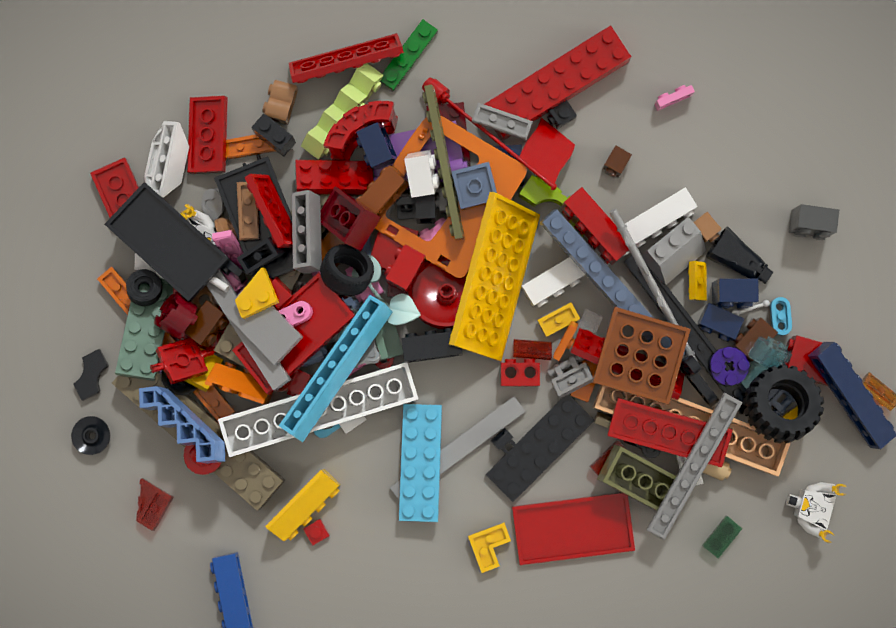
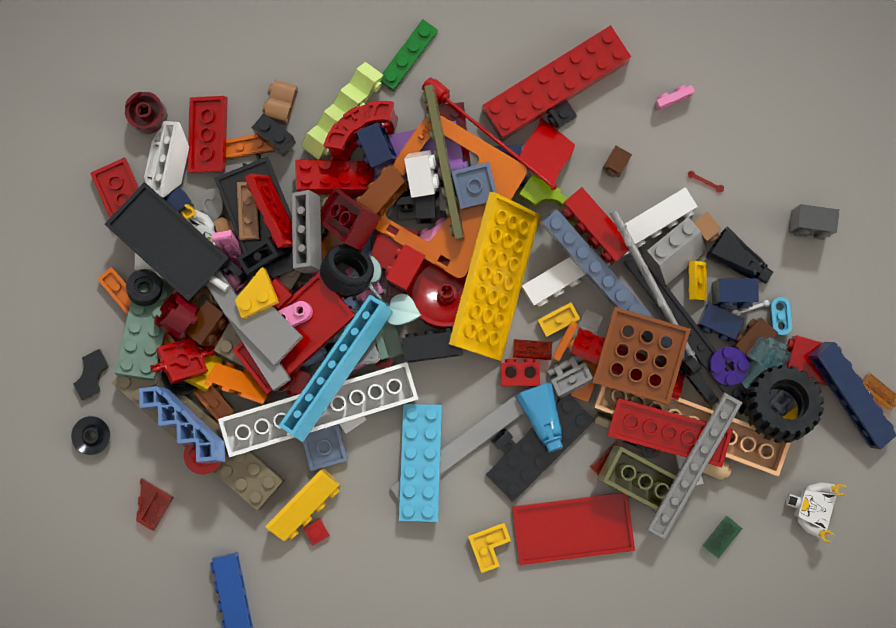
red plate [289,33,404,83] -> none
light grey tile [472,103,533,141] -> none
none -> dark red brick [125,92,168,134]
none -> dark blue brick [163,187,194,213]
none -> sand blue plate [303,424,348,471]
none -> dark azure piece [516,383,563,453]
none -> clear red hinge [688,171,724,193]

